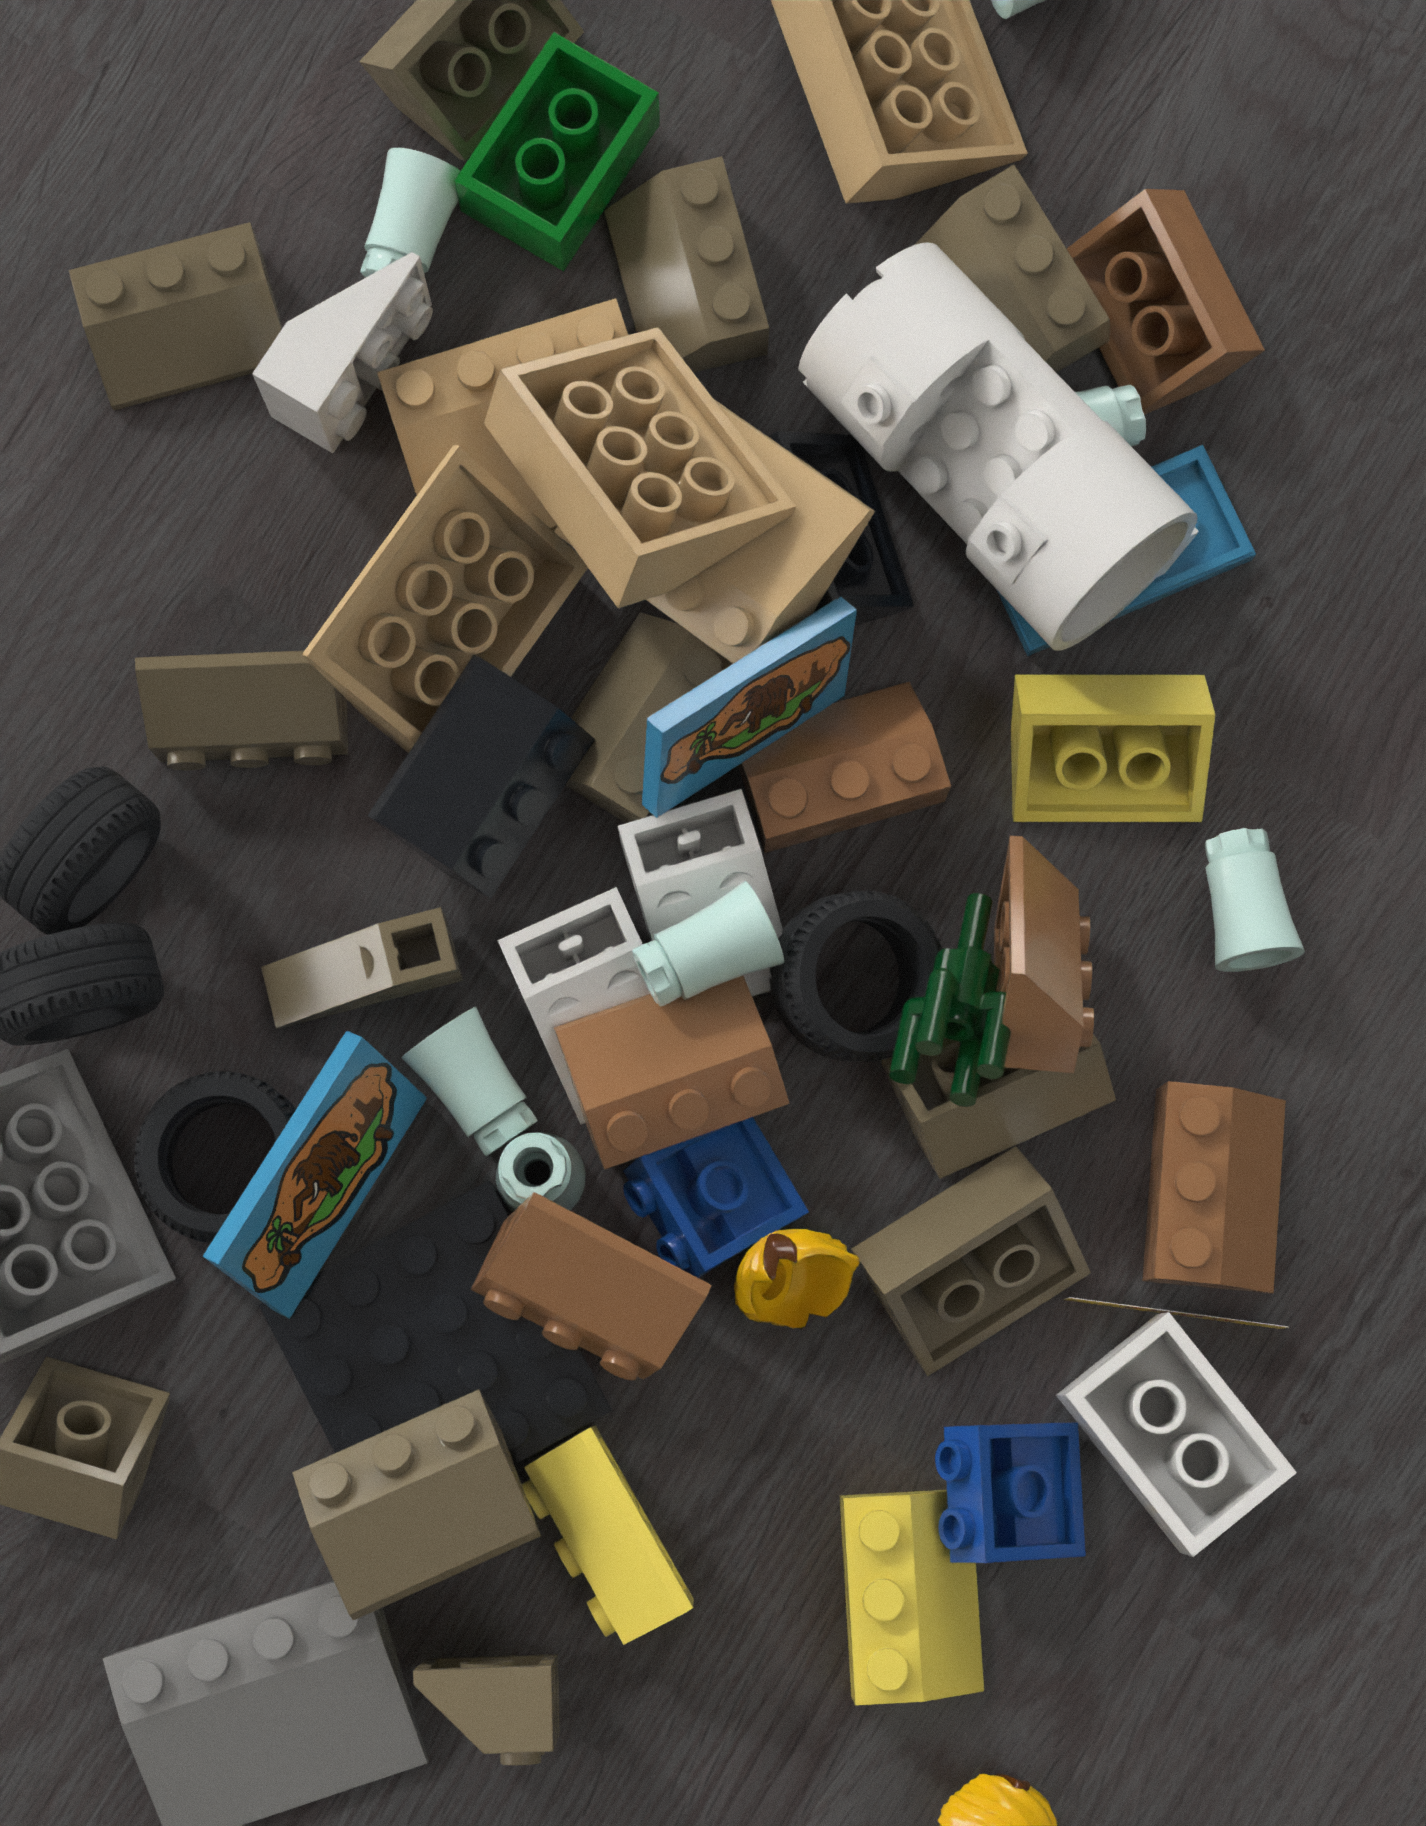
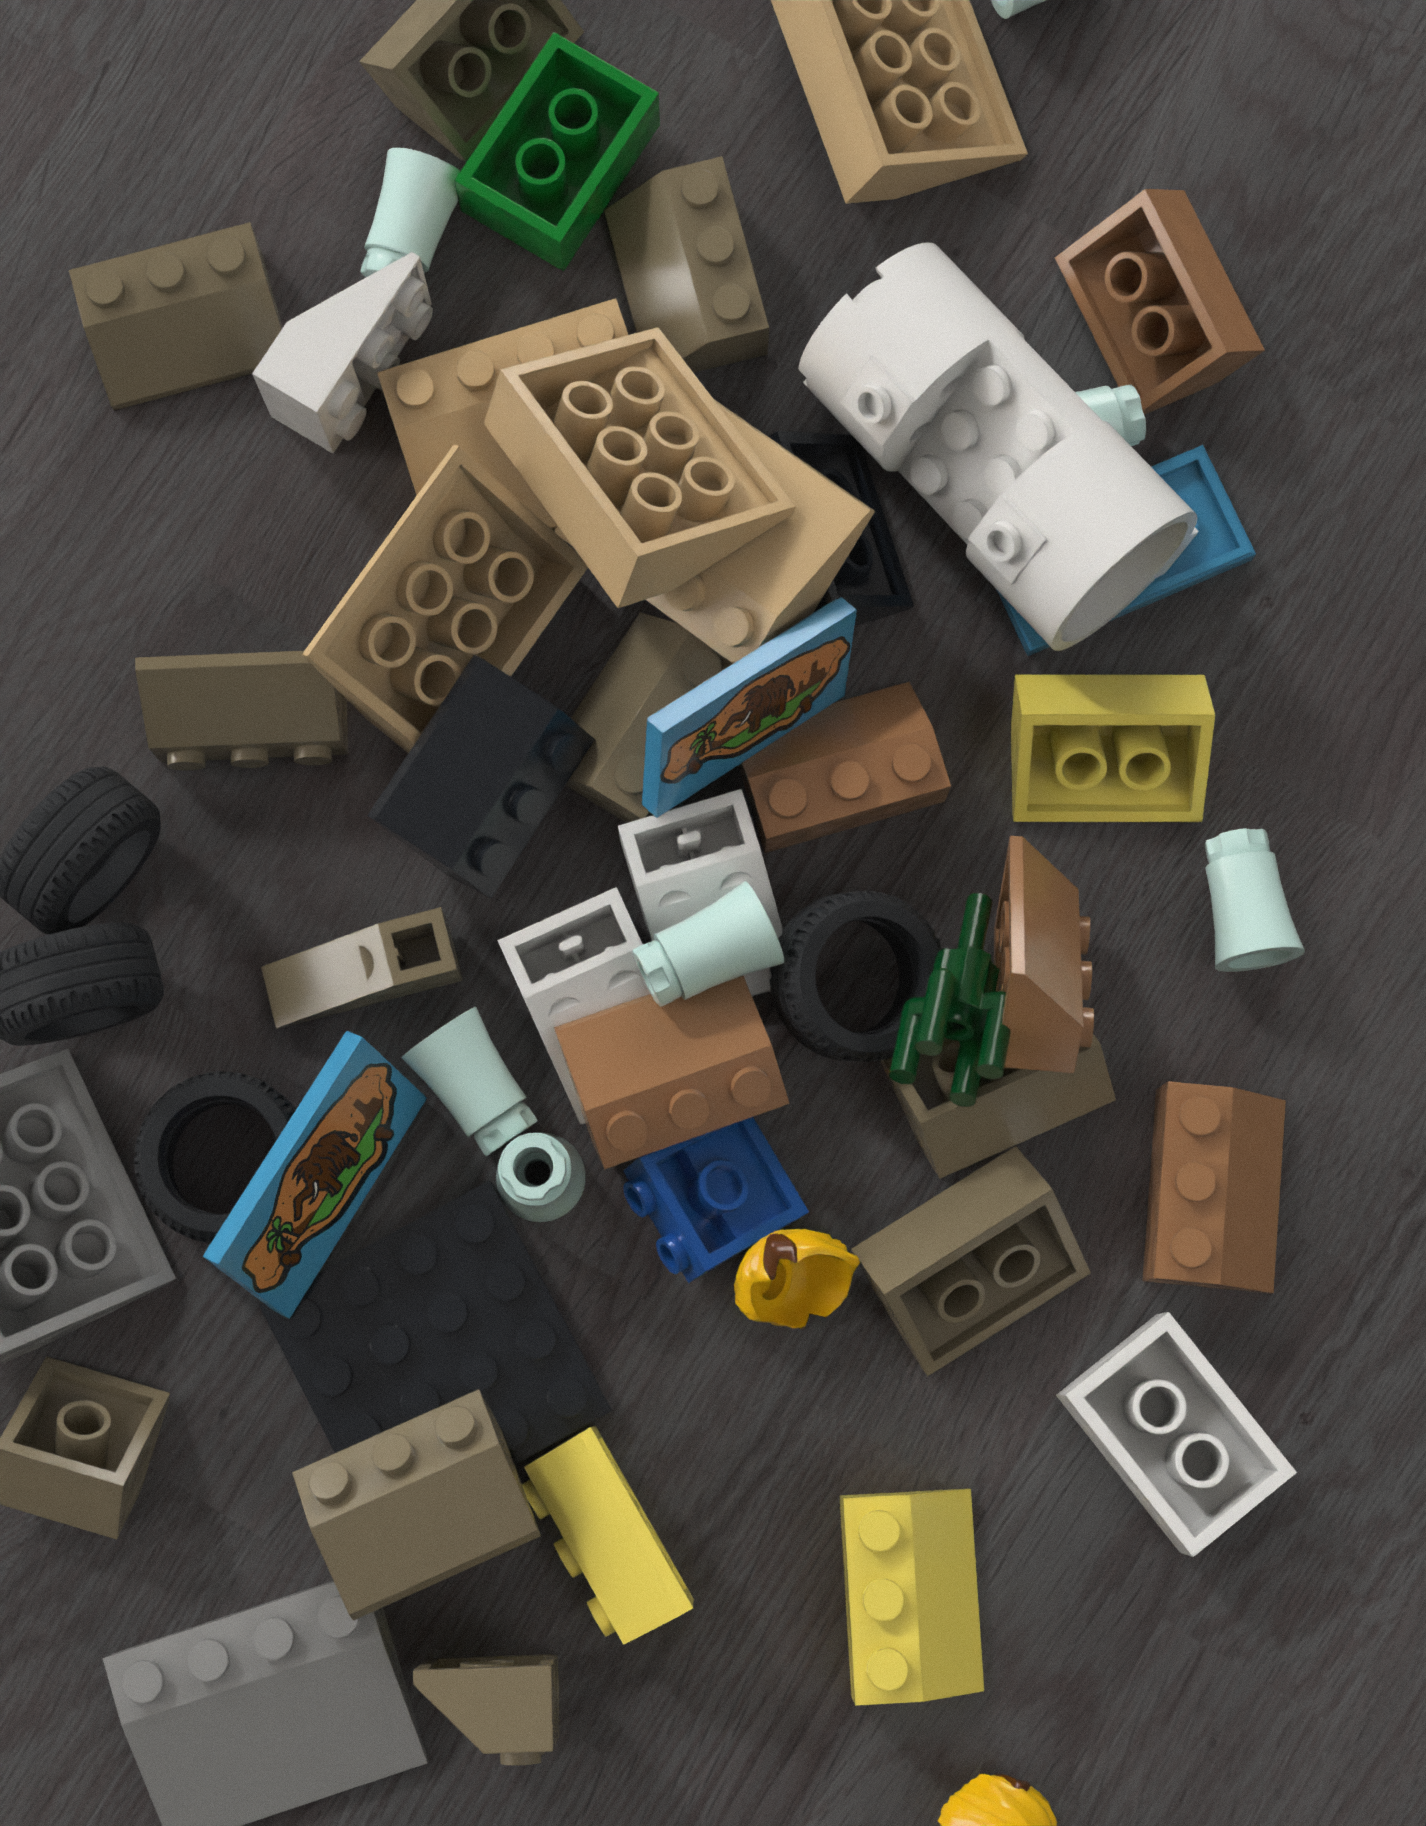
medium nougat slope [471,1192,712,1380] -> none
dark tan slope [915,165,1110,373] -> none
blue plate [935,1422,1086,1563] -> none
yellow sticker [1064,1297,1289,1329] -> none

